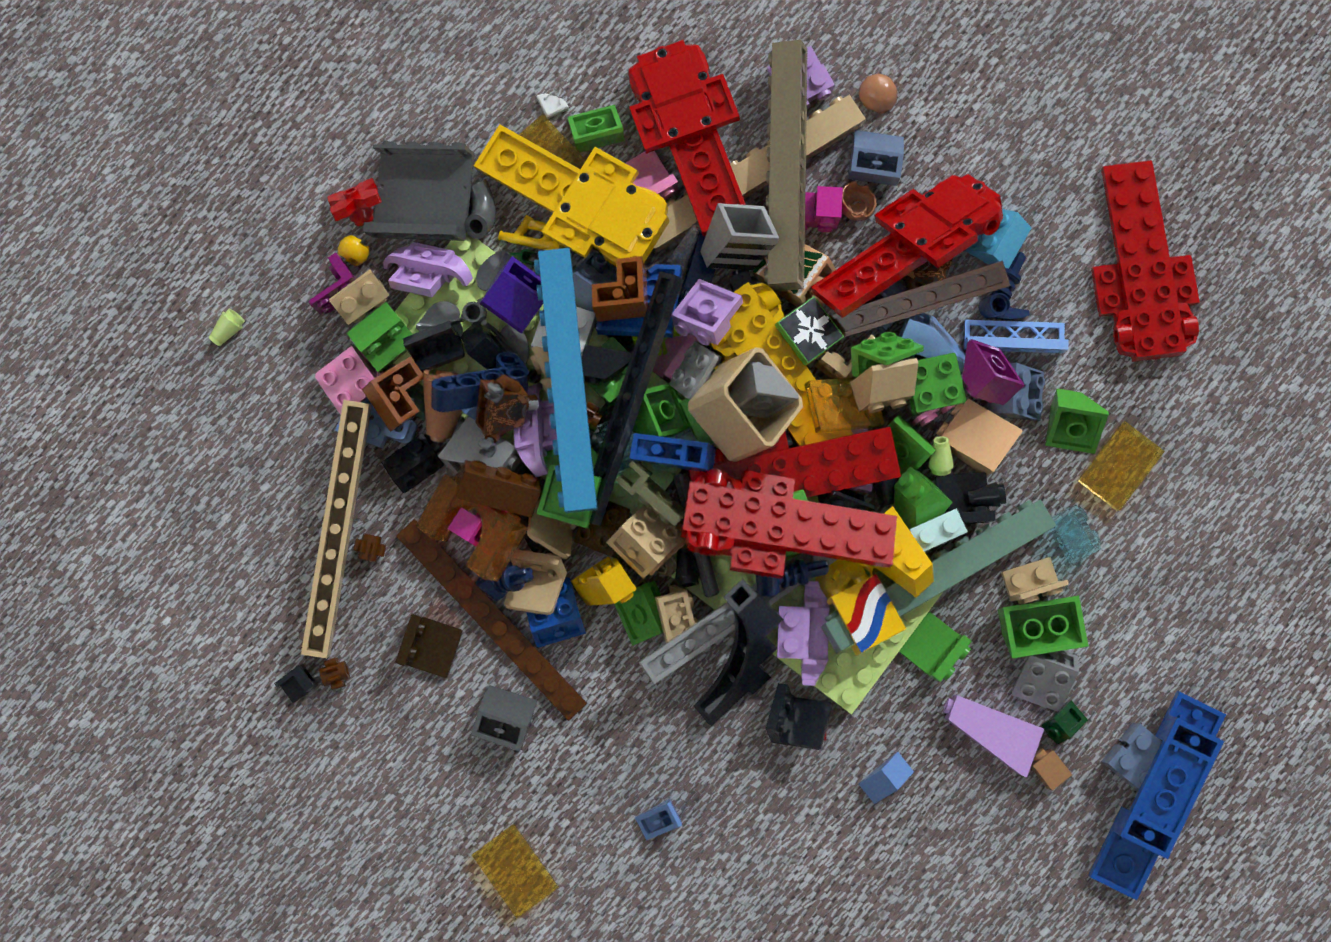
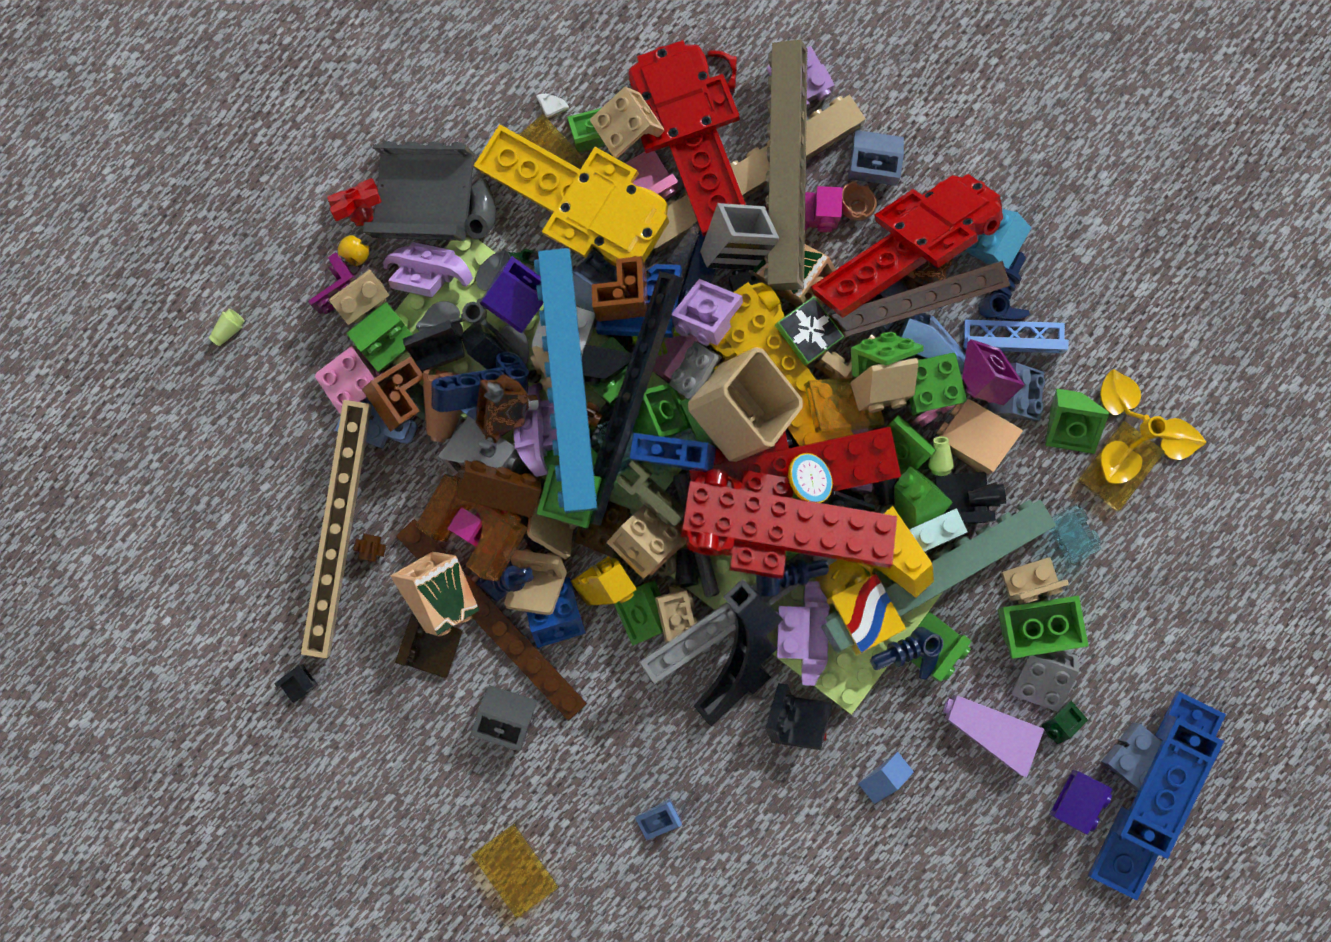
reddish brown gear [319,657,350,690] -> none
black bracket [381,433,444,493] -> none
yellow piece [498,215,566,250] -> none
light grey slope [730,362,799,418] -> none
nougat hair [859,74,898,114] -> none
medium nougat brick [1031,748,1072,791] -> none
red piece [1091,160,1200,362] -> none
none -> slope [390,551,479,636]
none -> tan bracket [590,87,665,158]
none -> red cap [707,50,737,93]
none -> piece [788,453,832,503]
none -> dark blue piece [870,627,943,680]
none -> dark purple slope [1049,770,1112,835]
none -> yellow plant [1100,369,1206,484]

